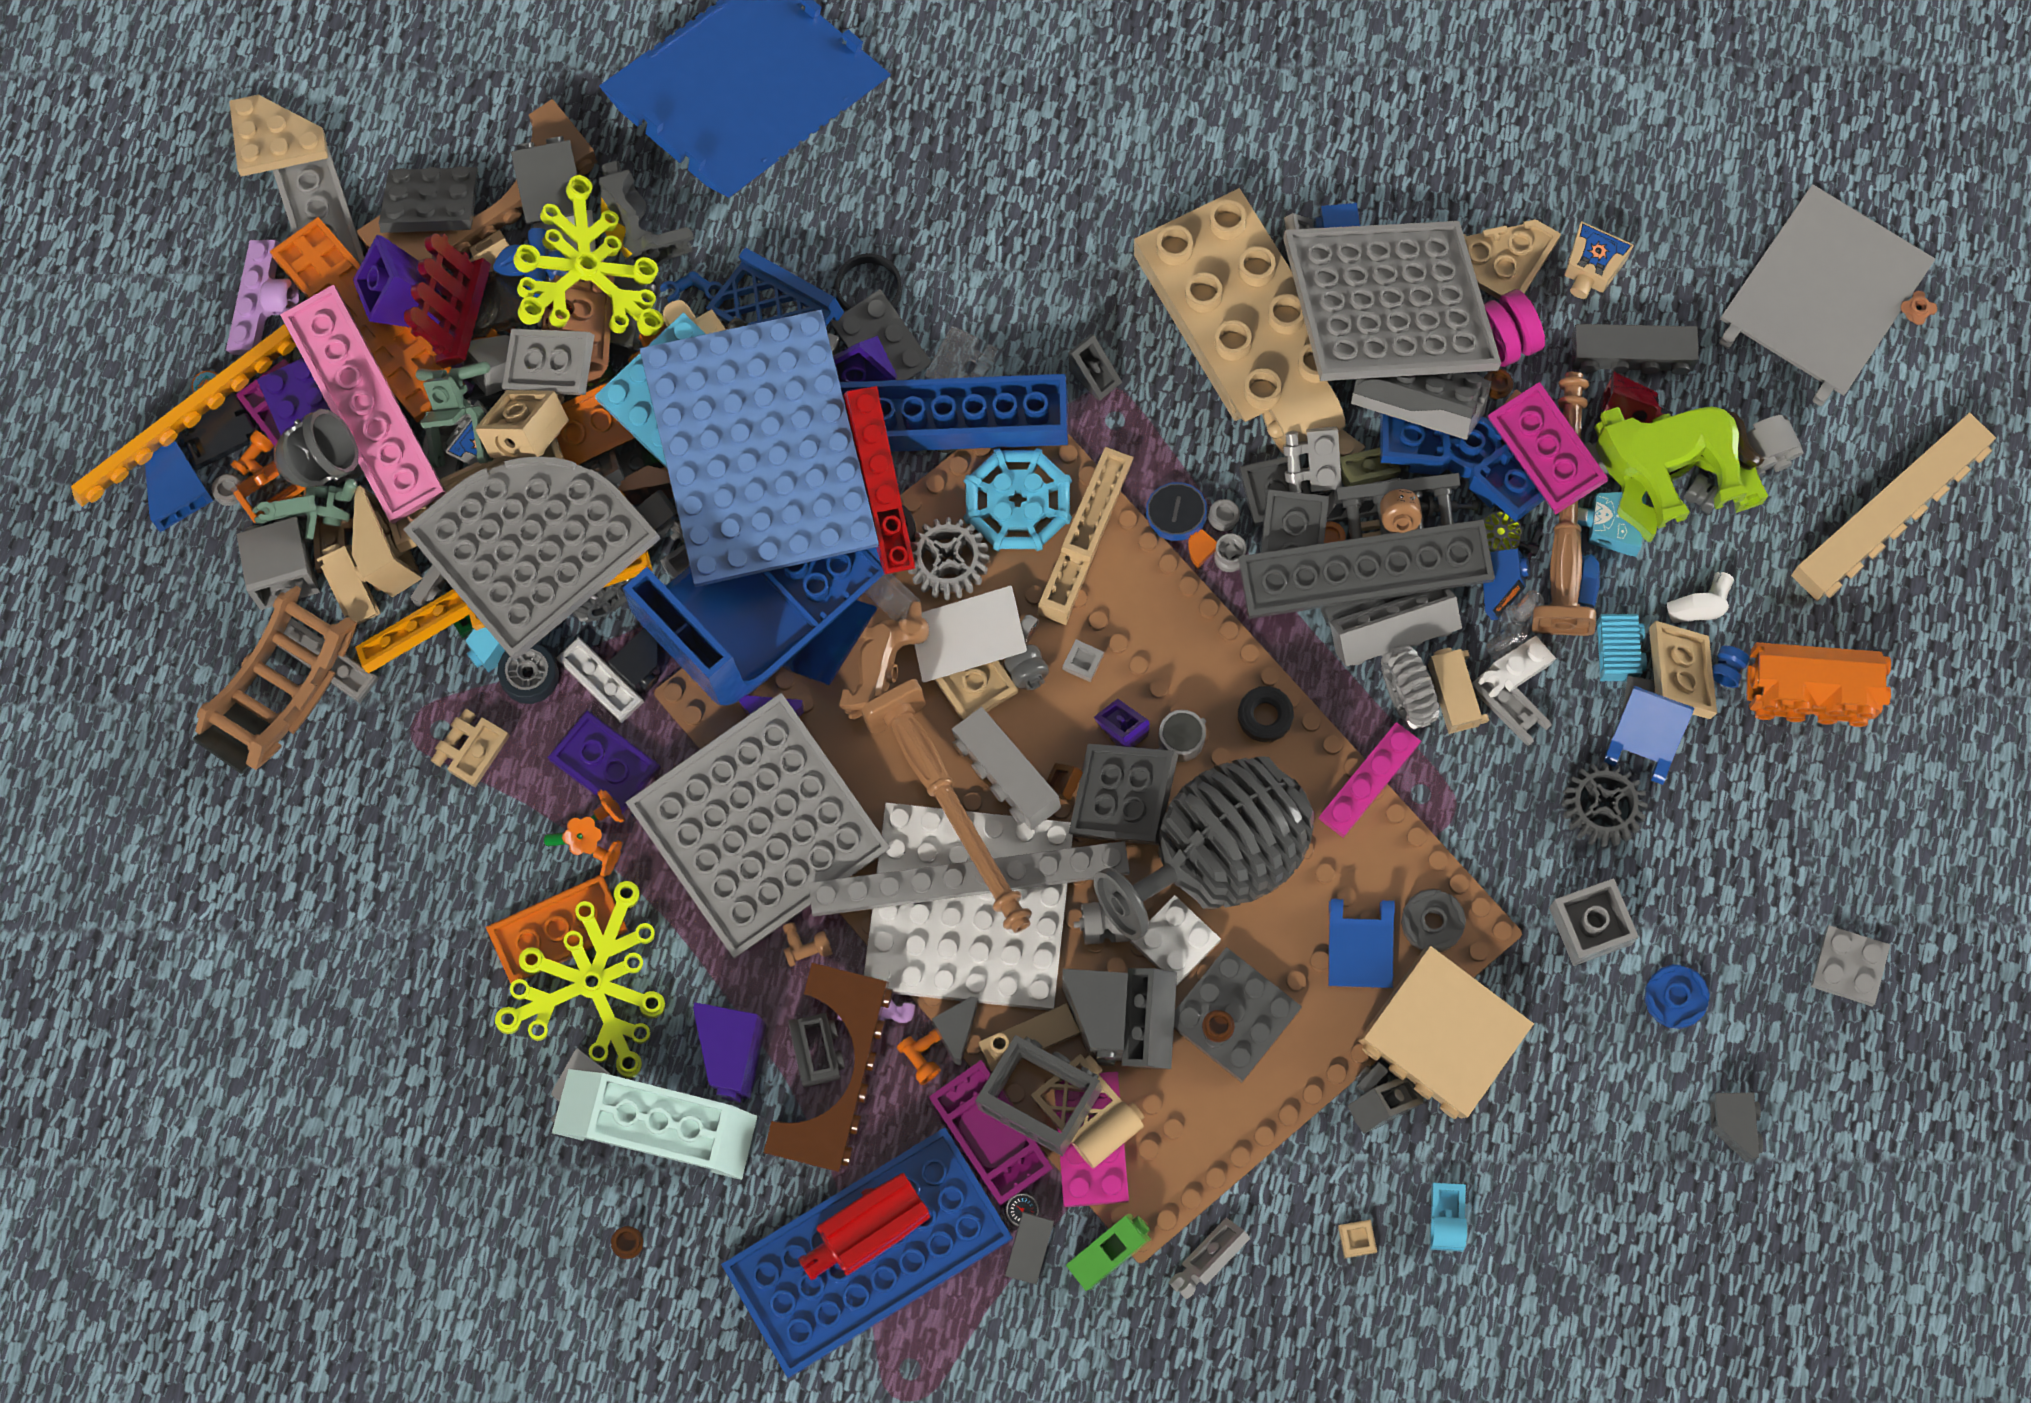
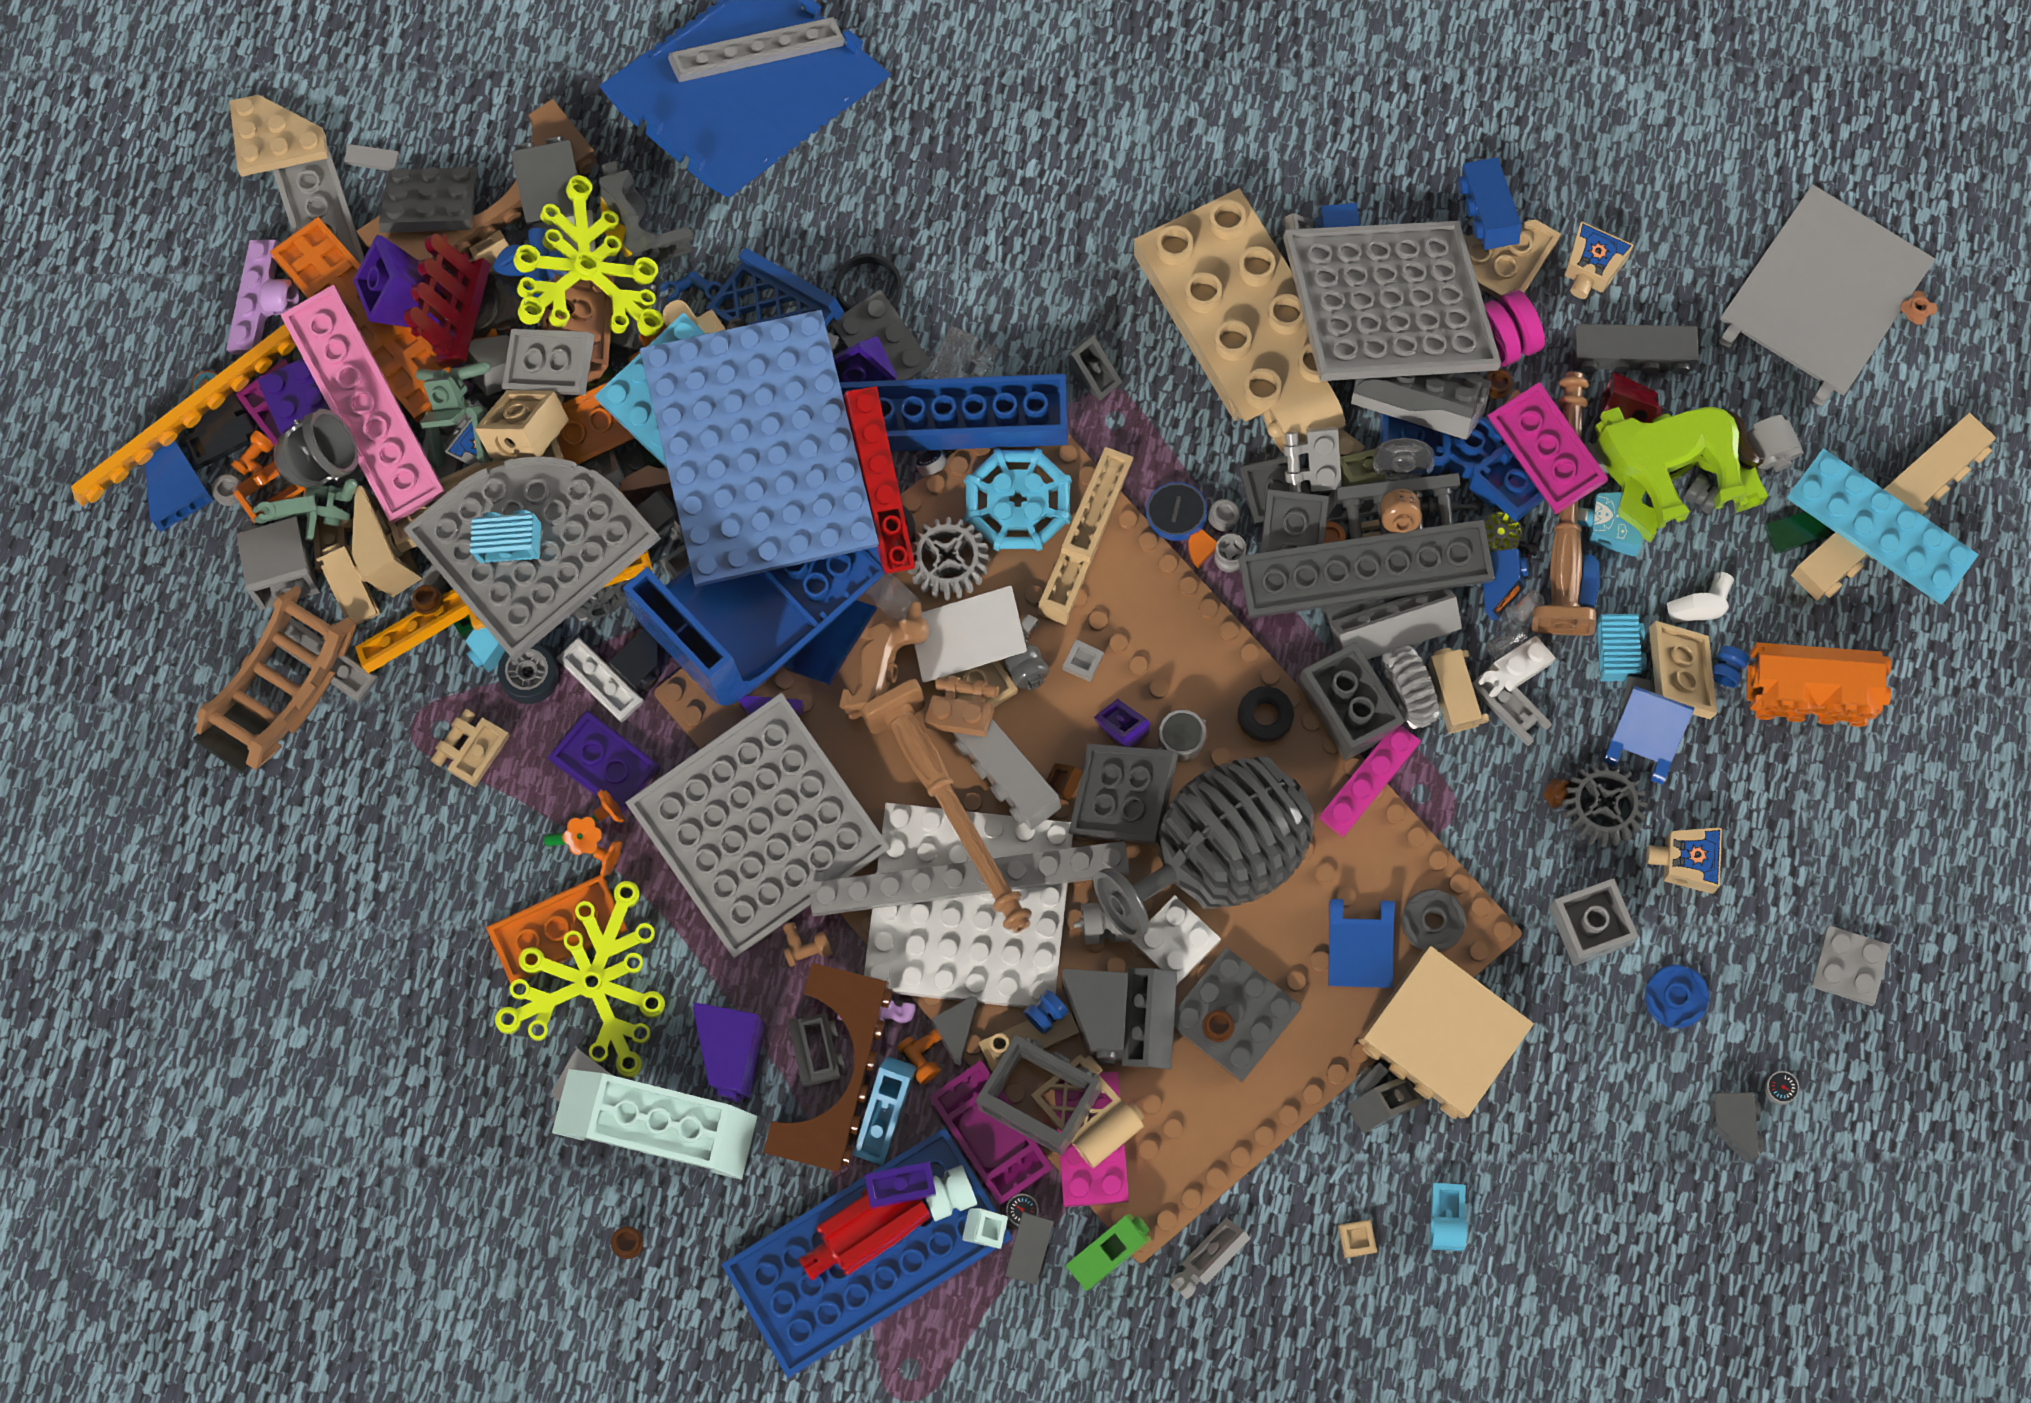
none -> light grey piece [344,144,400,171]
none -> reddish brown plate [412,585,443,615]
none -> medium azure brick [470,510,541,563]
none -> light grey tile [668,17,845,82]
none -> dark azure slope [853,1056,918,1165]
none -> dark purple plate [865,1161,936,1209]
none -> tile [915,450,947,476]
none -> medium nougat plate [924,676,999,737]
none -> light aqua wheel [925,1165,977,1222]
none -> light aqua slope [962,1208,1008,1249]
none -> blue wheel [1023,989,1069,1035]
none -> dark grey slope [1297,643,1405,761]
none -> clear tile [1373,438,1435,481]
none -> blue brick [1458,157,1521,250]
none -> reddish brown plate [1544,778,1571,809]
none -> torso [1646,828,1722,894]
none -> dark green tile [1764,512,1835,555]
none -> black tile [1765,1071,1799,1105]
none -> medium azure plate [1787,448,1979,605]

